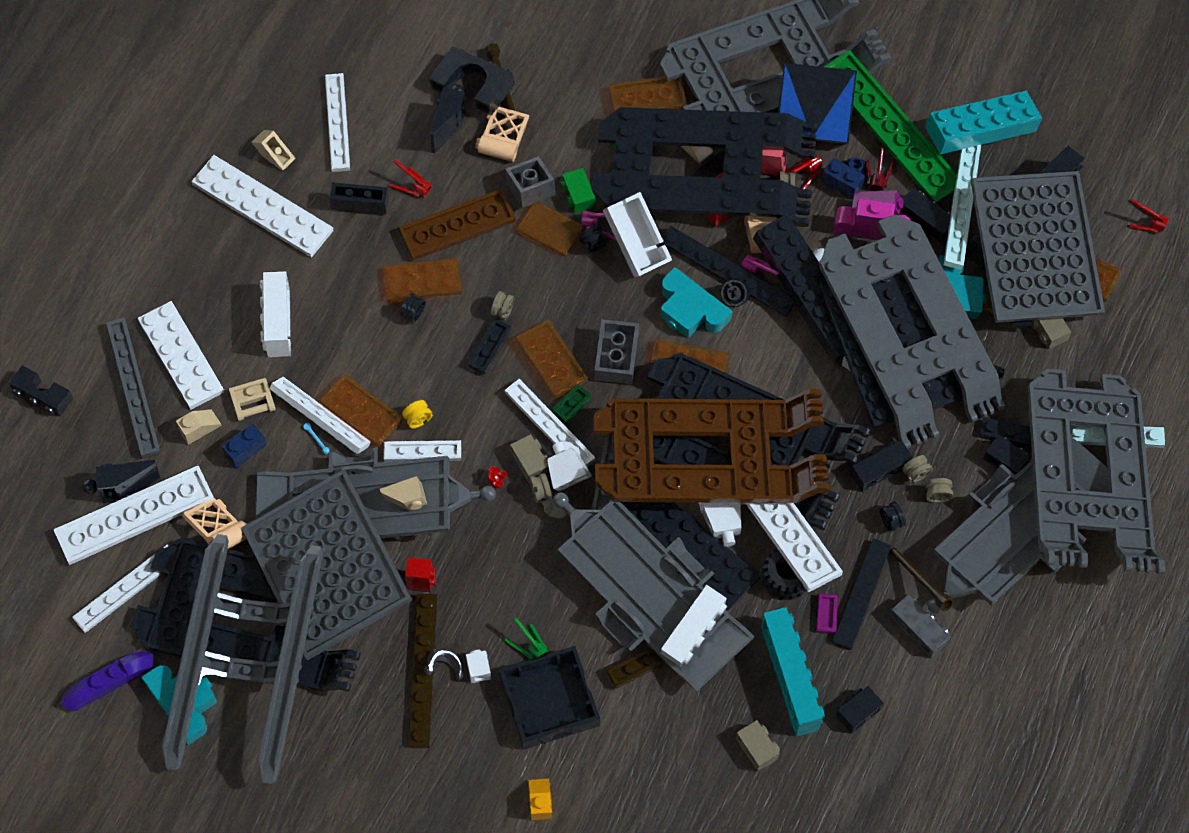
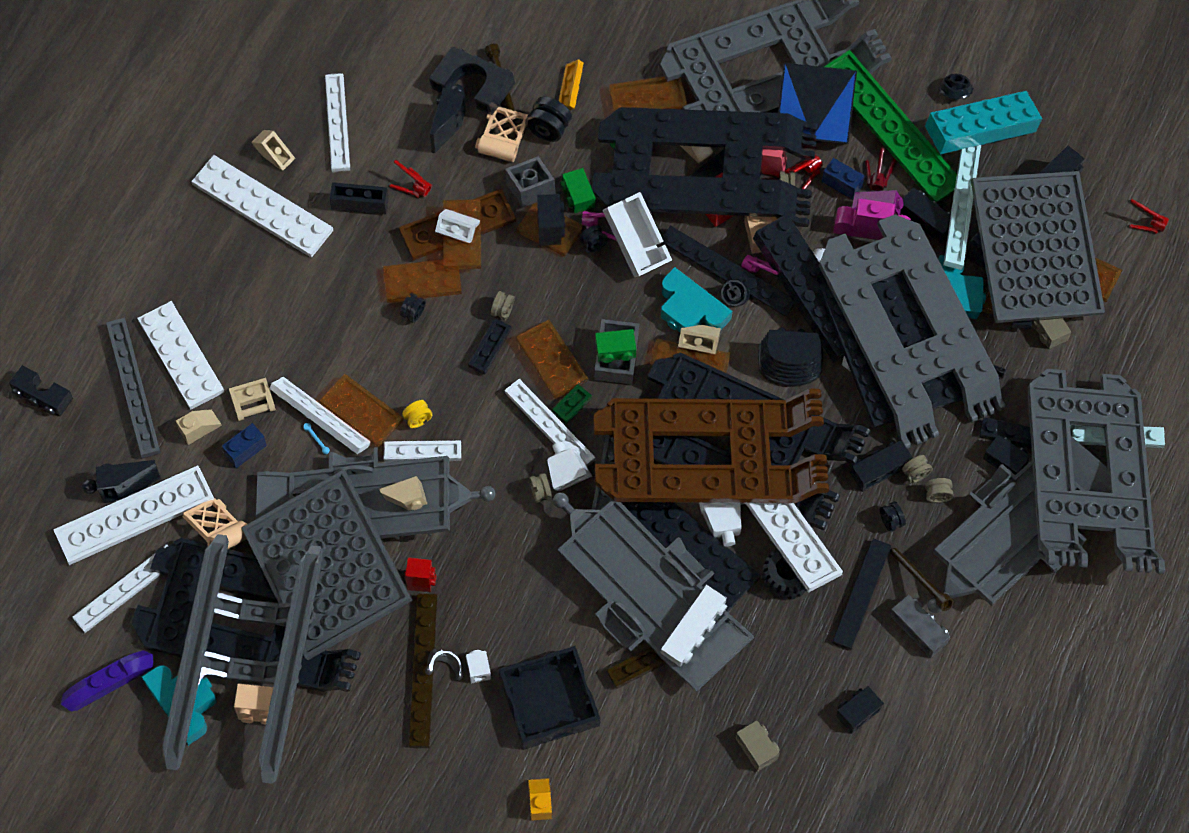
white piece [260,271,291,357] -> none
red plant [486,466,507,489] -> none
green plant [504,617,549,660] -> none
dark tan brick [510,434,549,483] -> none
teal brick [761,607,824,737] -> none
magenta tile [816,593,838,634] -> none
dark blue plate [847,157,865,174] -> none
none -> light nougat brick [234,684,273,725]
none -> white panel [435,209,480,243]
none -> clear orange plate [443,199,481,269]
none -> black wheel [525,97,572,142]
none -> black brick [537,194,565,246]
none -> light orange plate [559,59,583,110]
none -> green brick [595,329,637,363]
none -> tan slope [678,325,721,354]
none -> black piece [758,327,823,386]
none -> black piece [938,74,974,100]

